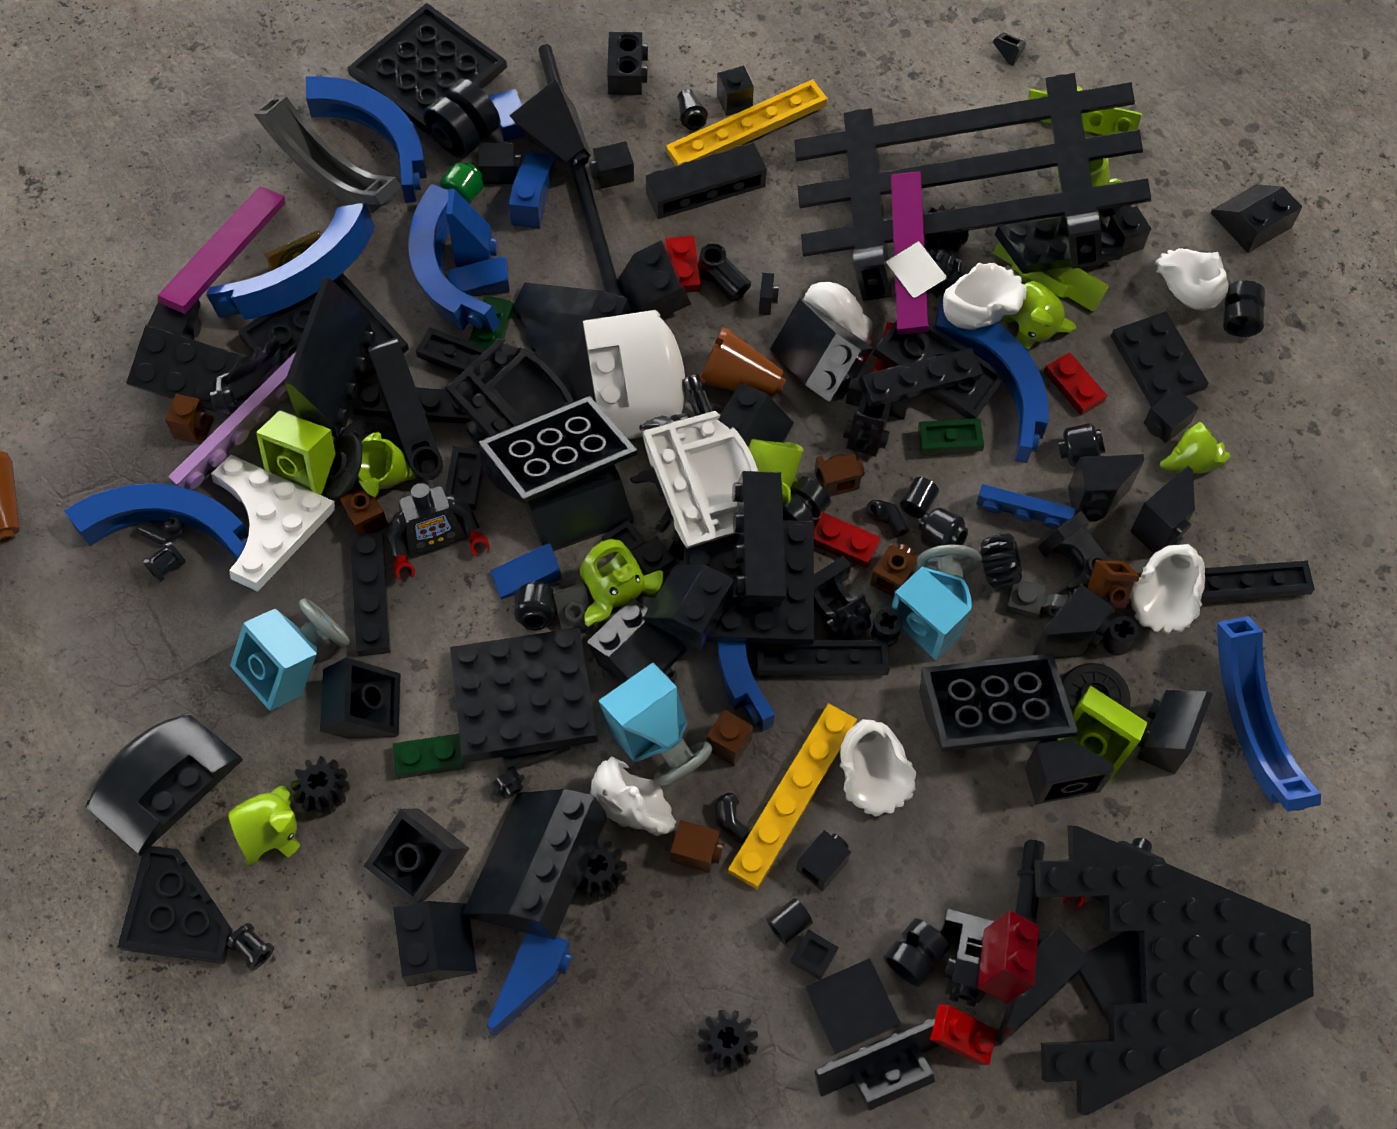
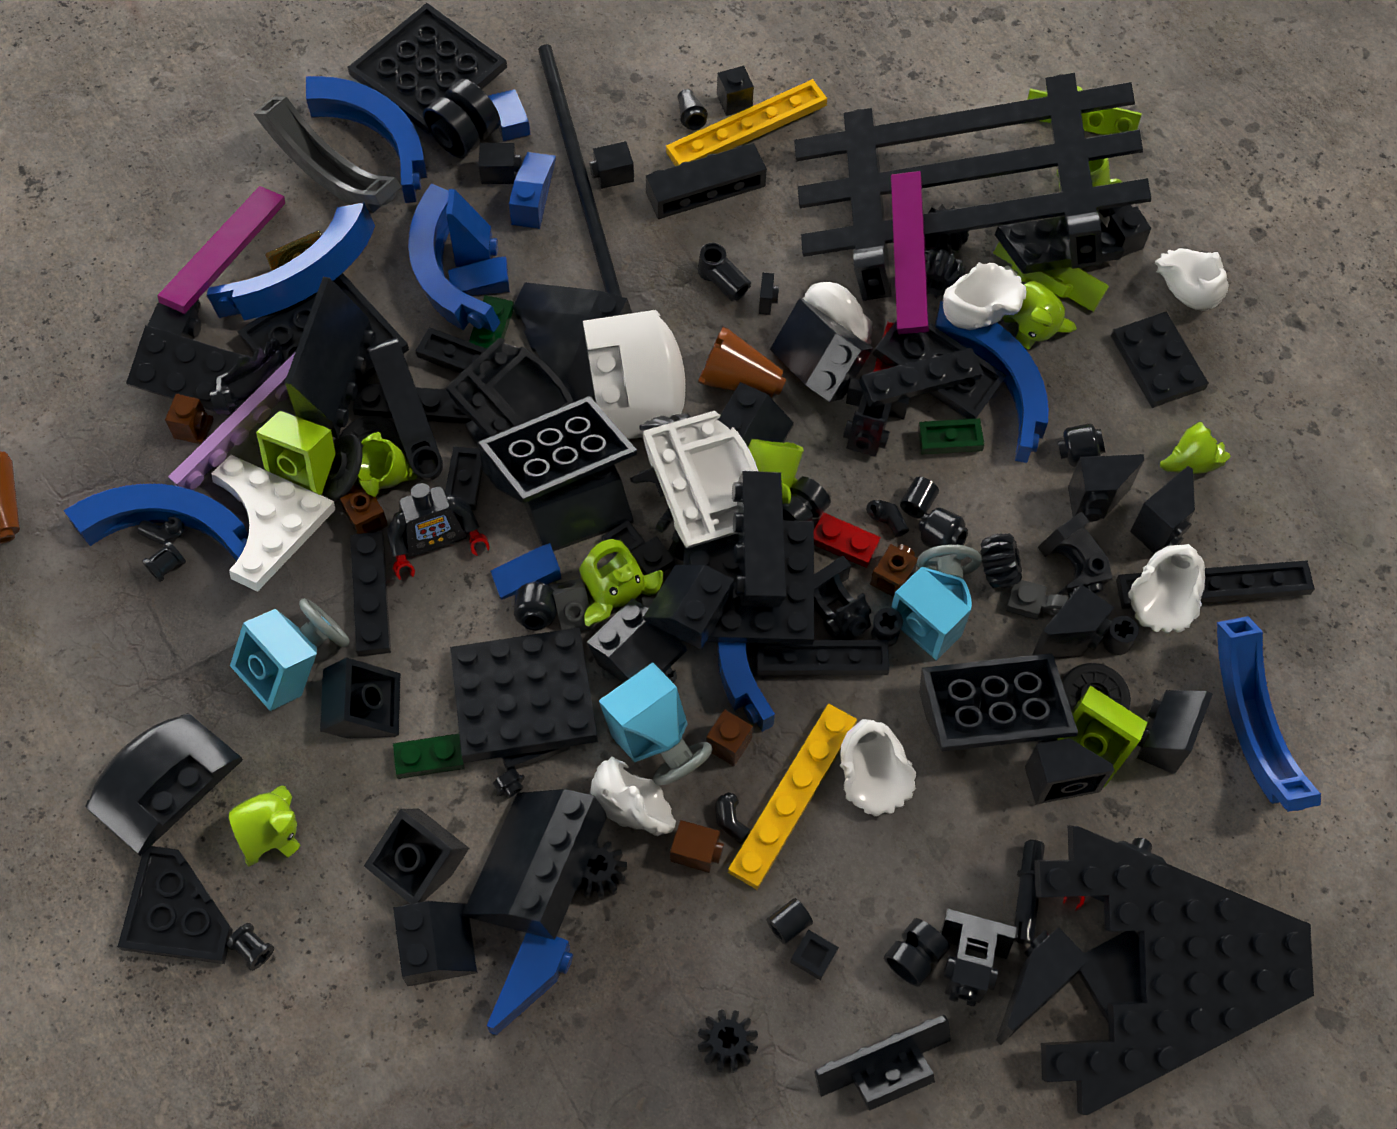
black gear [291,756,350,816] -> none
green head [440,162,483,204] -> none
black slope [509,79,591,170] -> none
black brick [607,32,648,95] -> none
black slope [617,240,691,319] -> none
red plate [665,236,700,292] -> none
black axle [683,374,713,416] -> none
black brick [796,830,851,892] -> none
black tile [805,958,901,1055] -> none
reddish brown brick [814,453,865,497] -> none
white sticker [886,241,946,298] -> none
red plate [930,1005,997,1065] -> none
blue plate [976,484,1075,529] -> none
dark red brick [978,910,1039,1004] -> none
black slope [993,32,1027,66] -> none
red plate [1044,352,1108,416] -> none
reddish brown brick [1088,560,1140,613] -> none
black brick [1144,388,1199,443] -> none
black slope [1211,184,1302,253] -> none
black wheel [1223,280,1265,337] -> none

